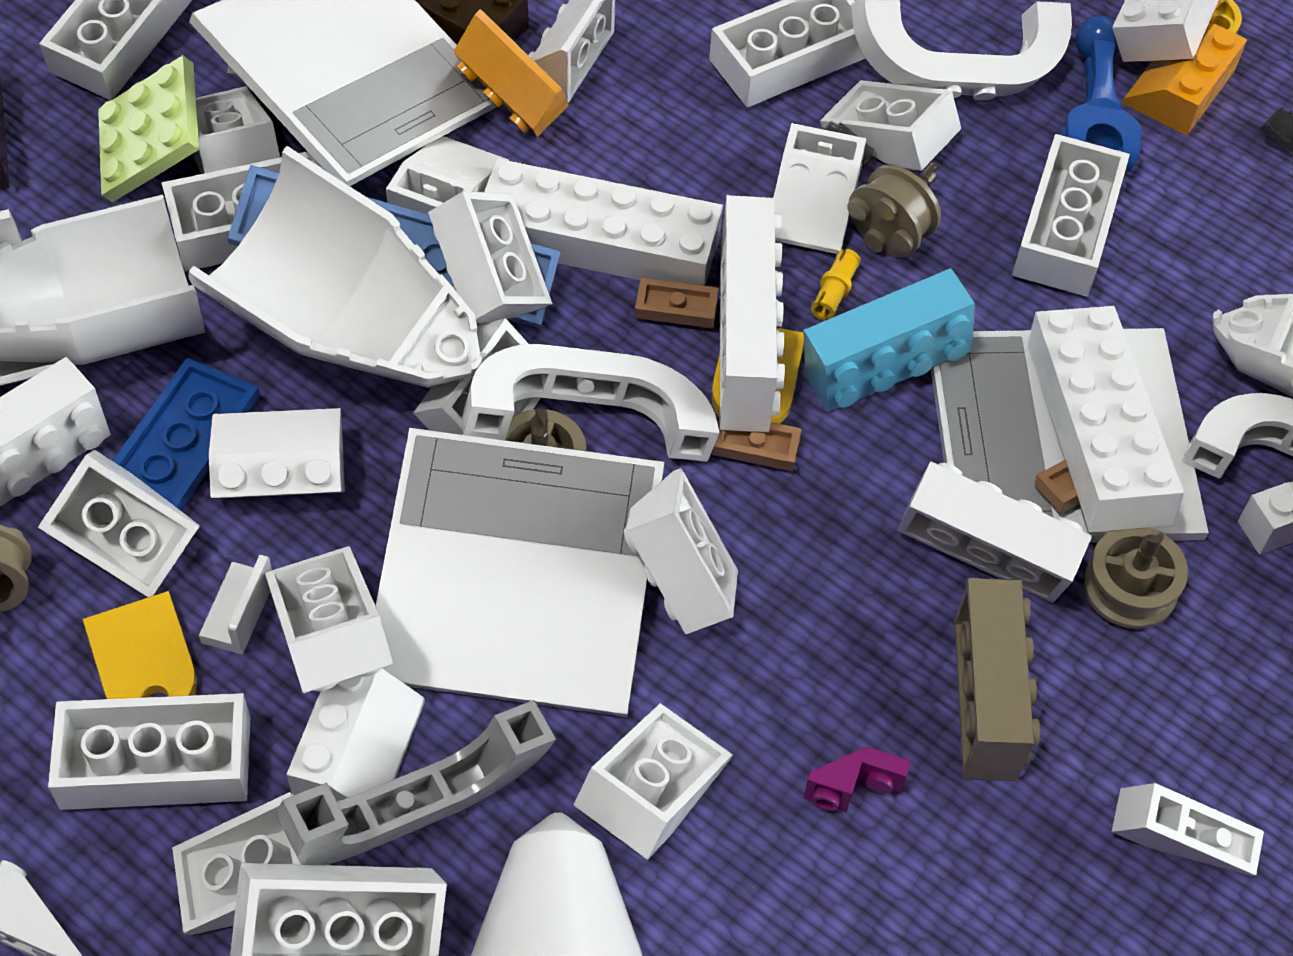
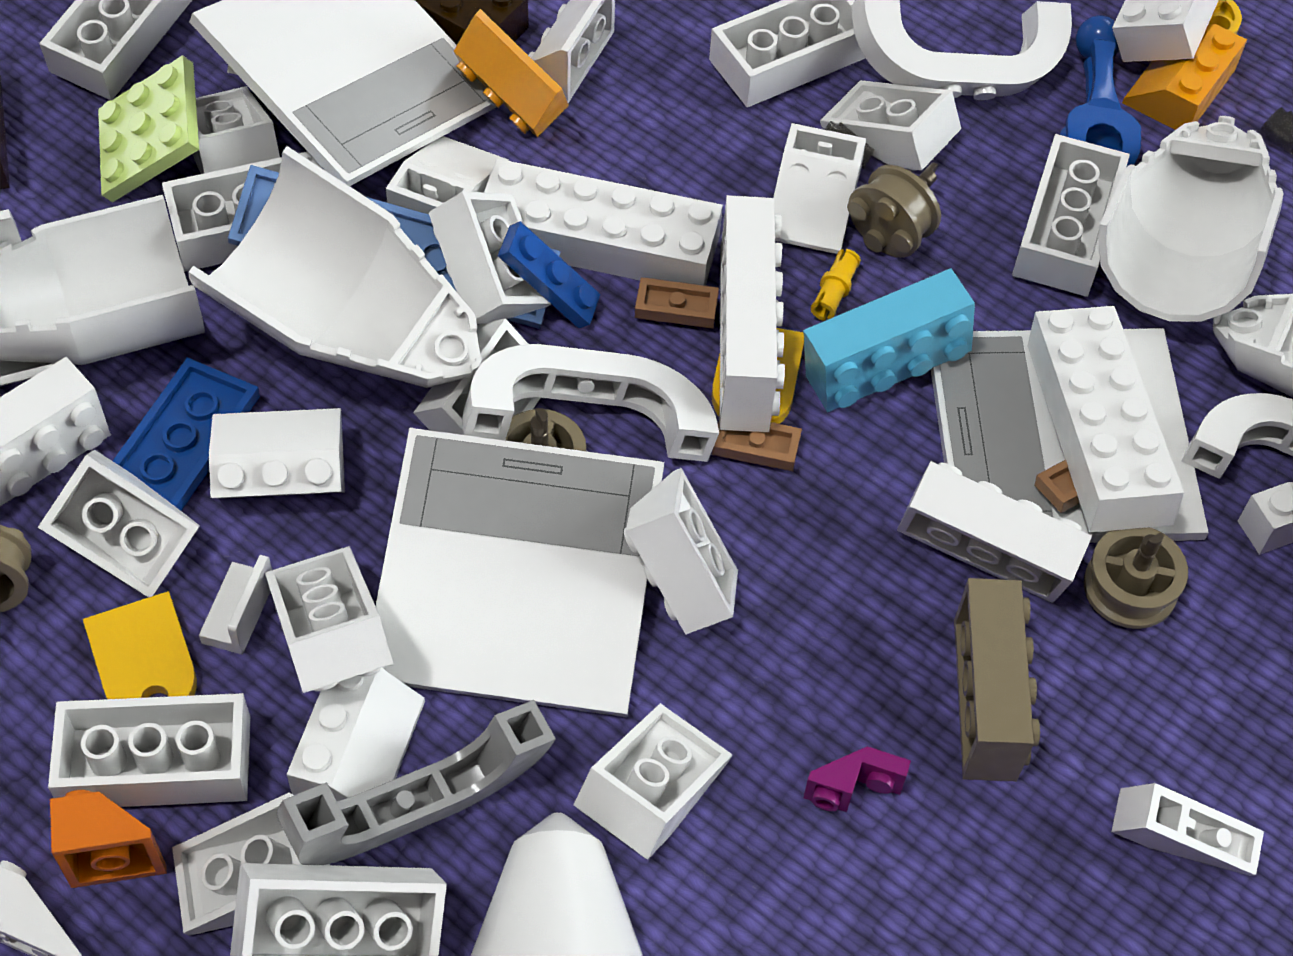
none -> orange slope [50,790,167,888]
none -> blue plate [498,221,601,328]
none -> white windscreen [1098,116,1284,322]

